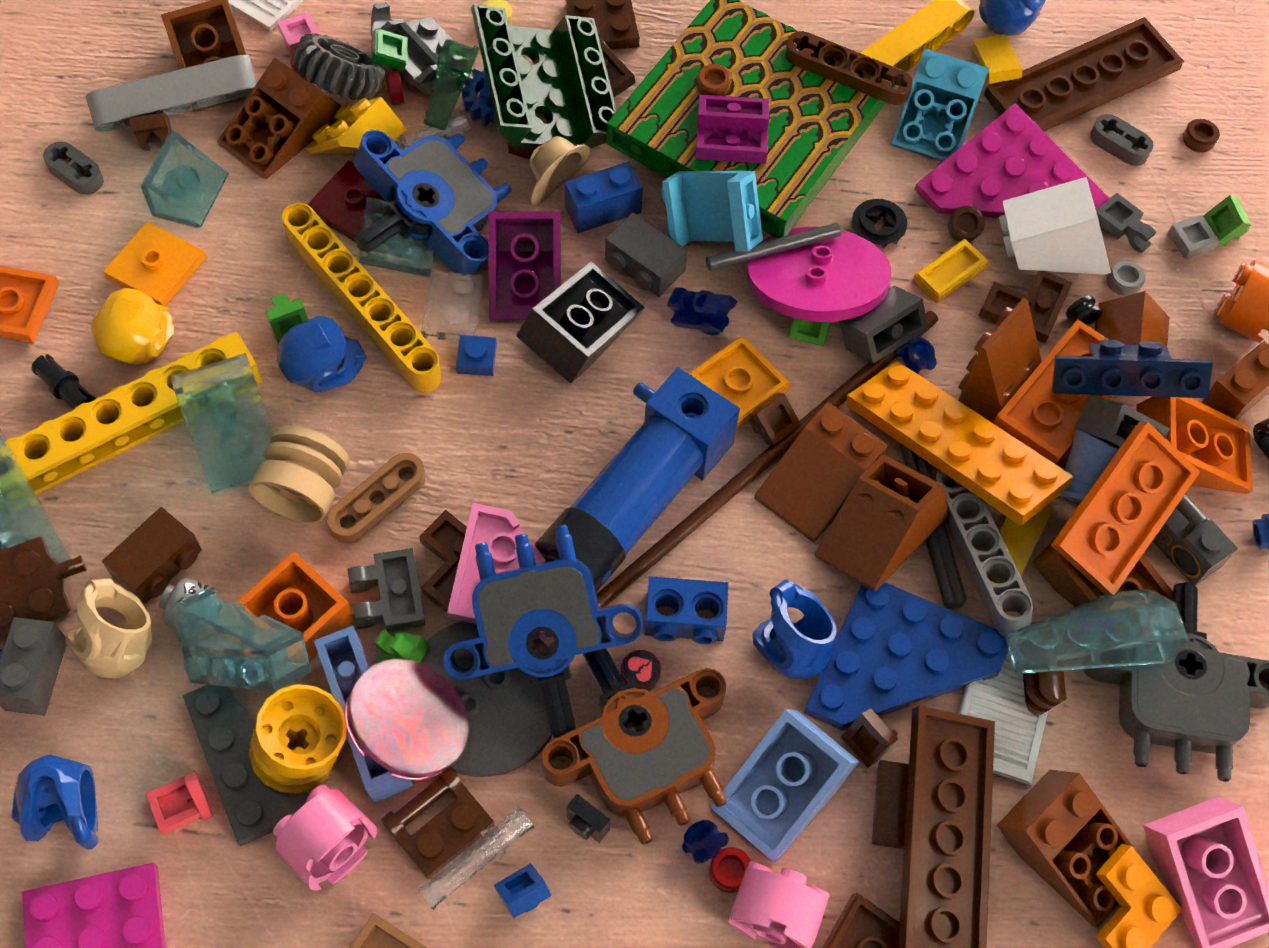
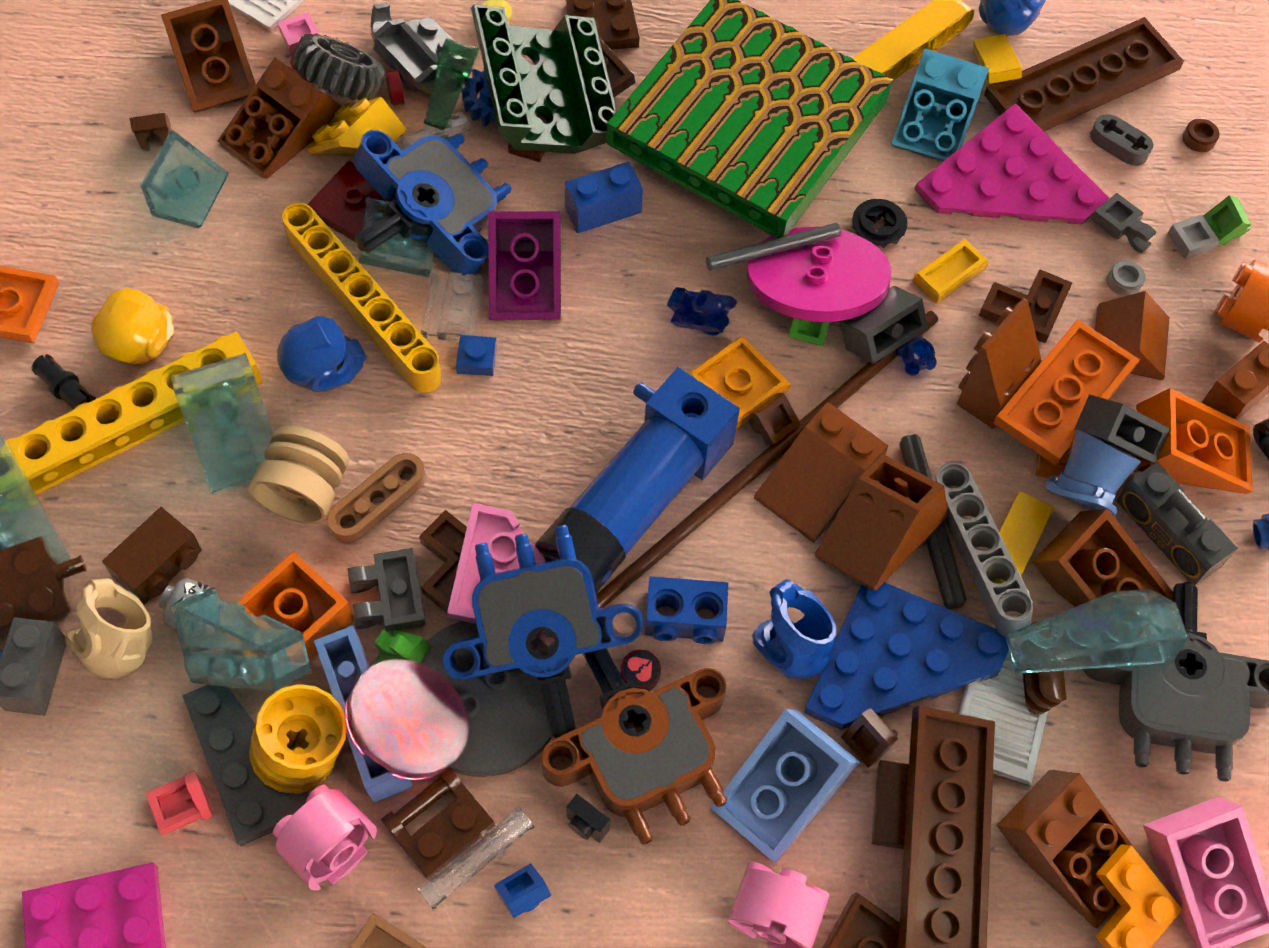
blue helmet [11,755,98,850] -> none
dark grey beam [43,142,104,195] -> none
light grey beam [86,55,257,132] -> none
light orange plate [103,221,207,306] -> none
bright green tile [265,293,308,345] -> none
green tile [371,28,408,71] -> none
black slope [516,261,645,384] -> none
tan piece [530,136,590,206] -> none
dark grey brick [605,212,688,297] -> none
medium azure panel [661,171,763,252] -> none
clear blue plate [682,820,729,864] -> none
magenta slope [695,94,769,164] -> none
dark orange tile [697,64,732,96] -> none
red tile [709,847,751,893] -> none
reddish brown beam [785,31,913,105] -> none
light orange plate [846,361,1073,526] -> none
reddish brown tile [948,206,985,242] -> none
white slope [999,177,1111,275] -> none
orange plate [1051,422,1200,596] -> none
dark blue bracket [1052,339,1213,398] -> none
black bush [1065,295,1103,326] -> none

